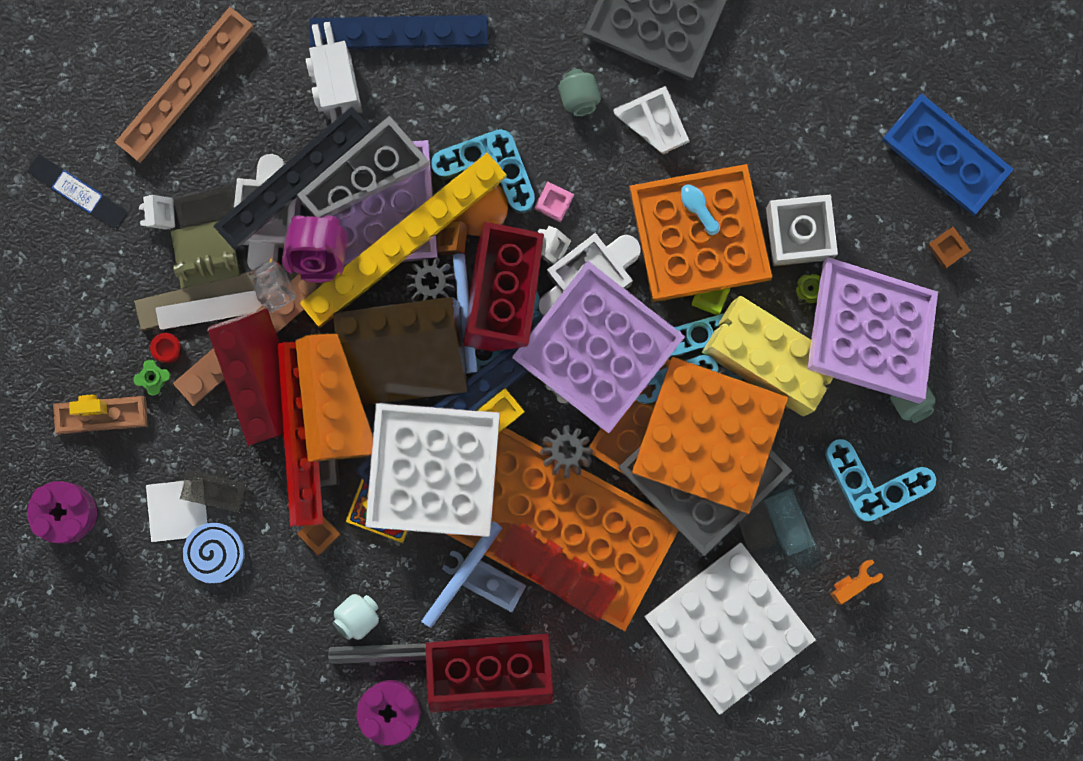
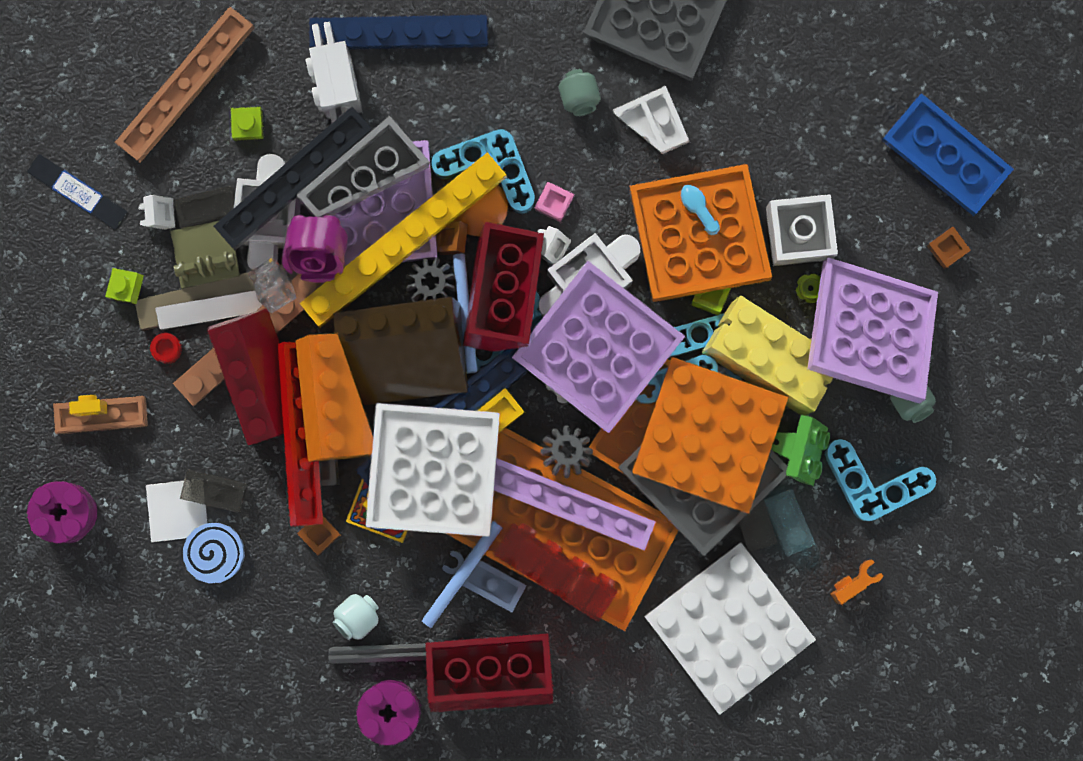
bright green plate [134,360,170,396] -> none
none -> lime plate [105,268,144,304]
none -> lime plate [231,107,263,140]
none -> lavender plate [494,458,655,550]
none -> bright green plate [771,415,830,486]

